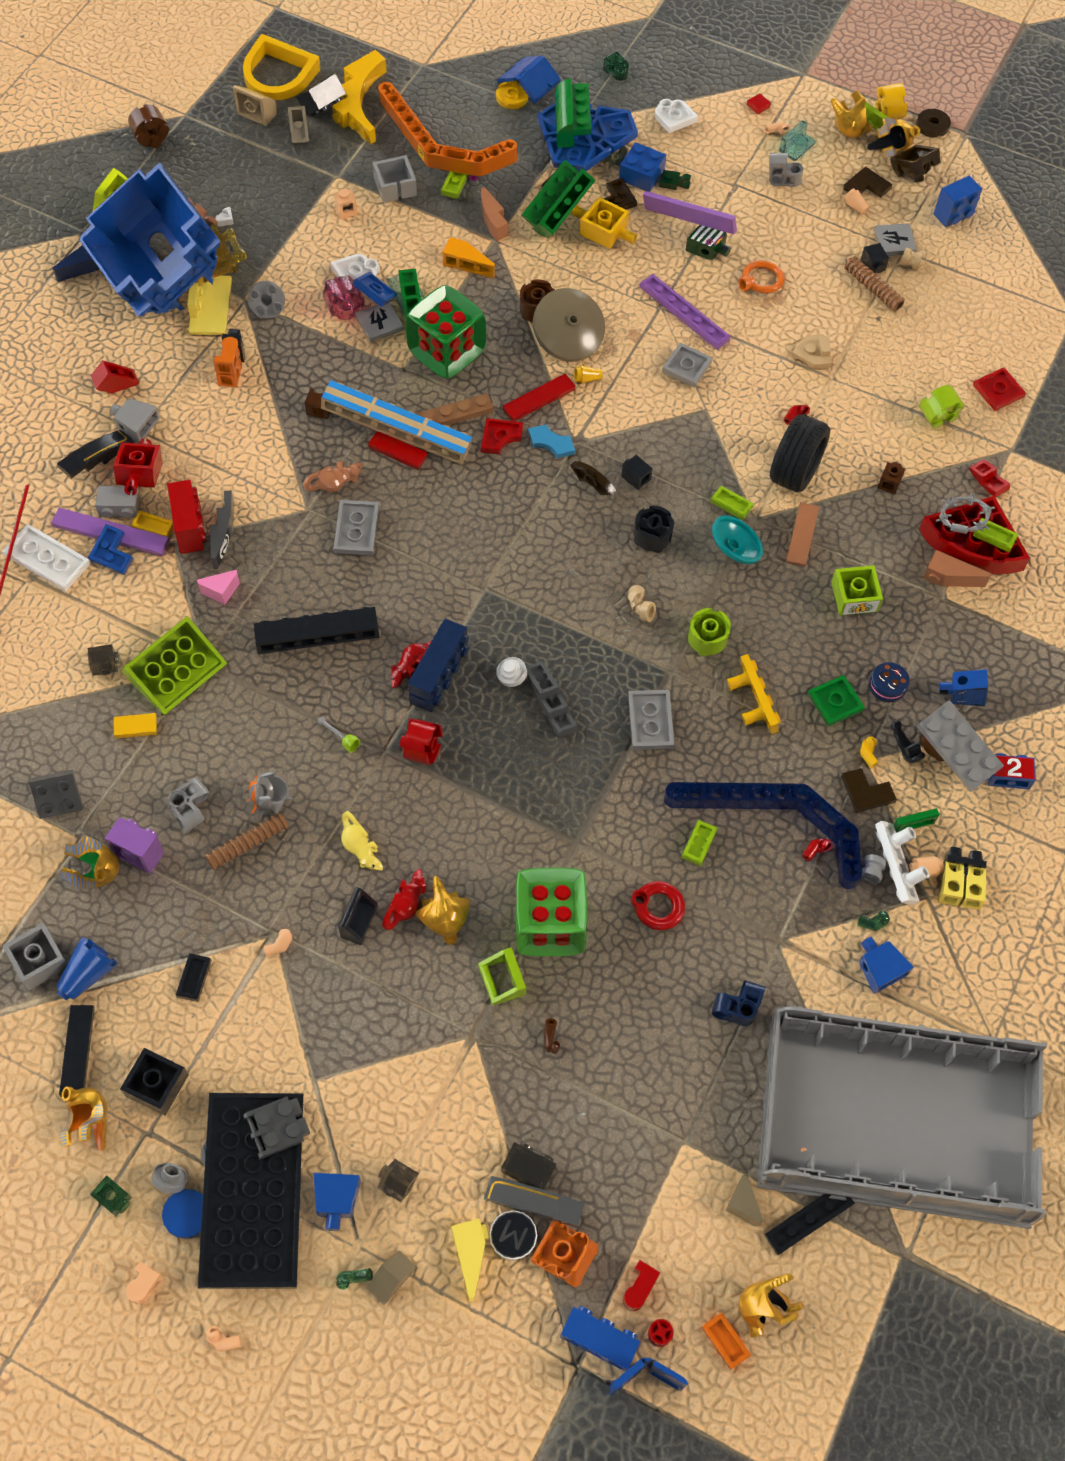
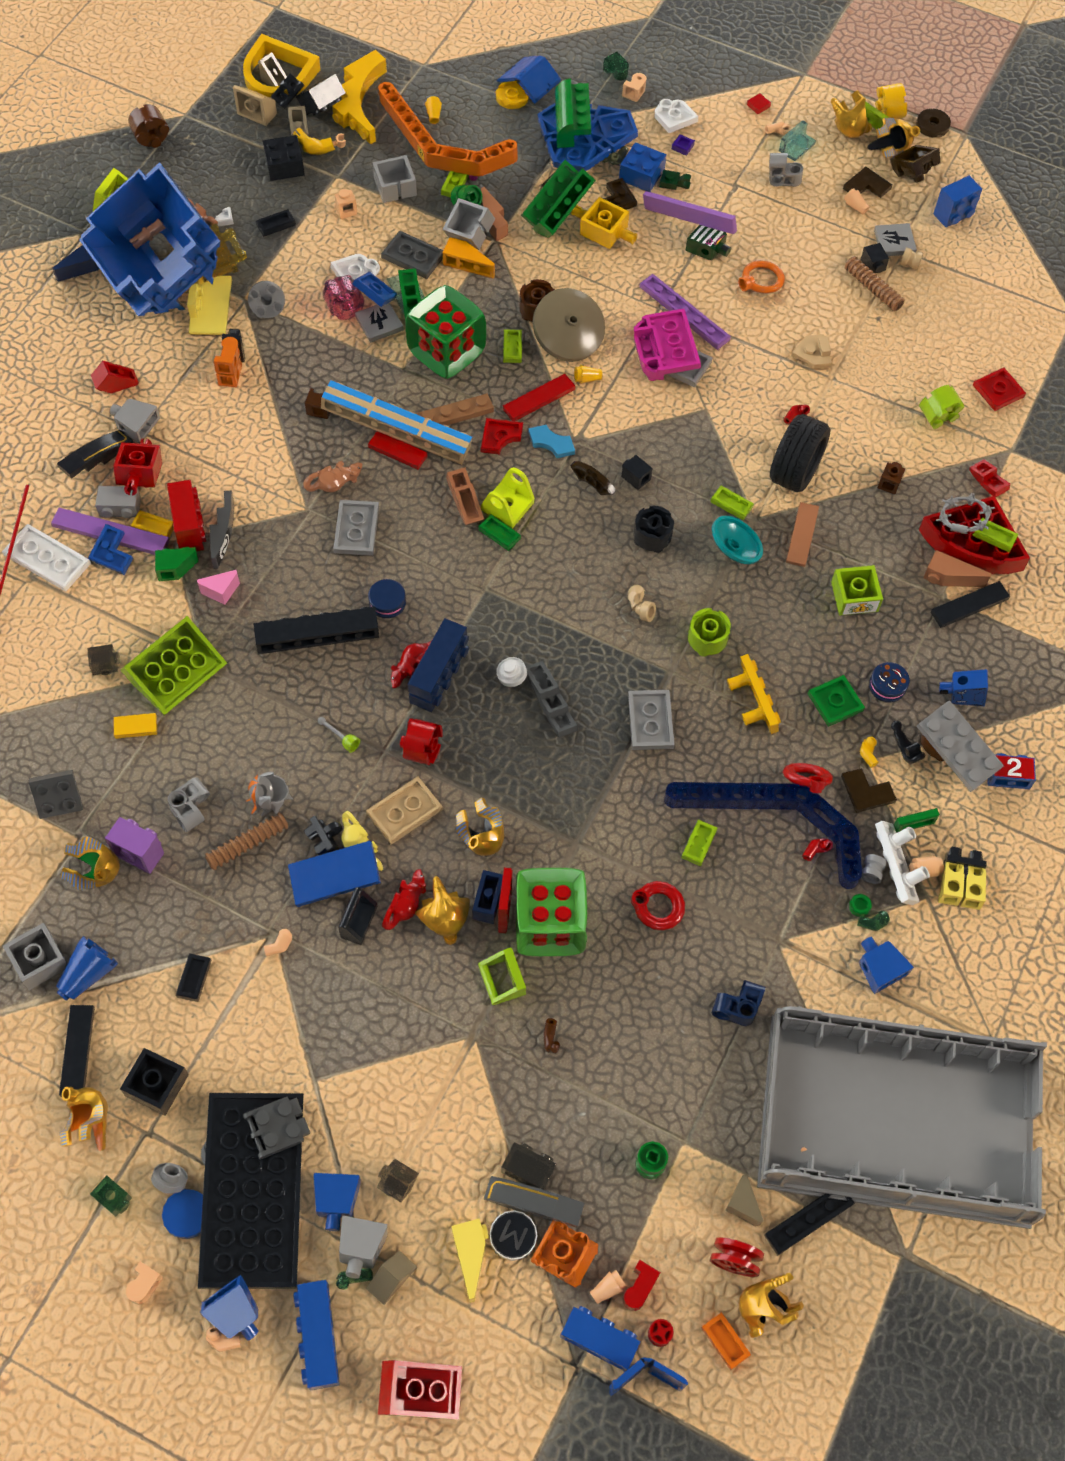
none -> nougat pin [129,219,165,250]
none -> green slope [155,547,199,581]
none -> torso [200,1275,259,1341]
none -> black tile [256,209,296,237]
none -> dark tan slope [258,52,287,86]
none -> black brick [262,135,305,181]
none -> black hips [271,73,304,109]
none -> blue tile [288,841,381,907]
none -> yellow arm [293,128,346,155]
none -> blue brick [294,1280,340,1391]
none -> black hips [304,815,343,855]
none -> light grey torso [339,1216,388,1278]
none -> tan tile [366,776,443,845]
none -> dark blue head [368,579,406,618]
none -> red slope [378,1360,462,1420]
none -> dark grey tile [381,231,443,279]
none -> yellow cone [425,96,442,124]
none -> light grey piece [442,198,495,250]
none -> nougat slope [446,467,484,526]
none -> green wheel [451,185,483,206]
none -> pearl gold piece [456,798,504,856]
none -> dark blue brick [472,870,503,924]
none -> green tile [478,514,521,551]
none -> neon yellow hose [481,467,535,529]
none -> red tile [498,867,513,934]
none -> lime plate [503,329,522,363]
none -> light nougat cone [590,1270,627,1304]
none -> light nougat leg [622,73,647,102]
none -> dark pink plate [634,309,701,381]
none -> green wheel [635,1141,668,1180]
none -> dark purple tile [671,134,695,156]
none -> red wheel [709,1237,764,1277]
none -> red piece [782,763,833,793]
none -> green tile [849,894,872,917]
none -> black tile [930,581,1010,628]

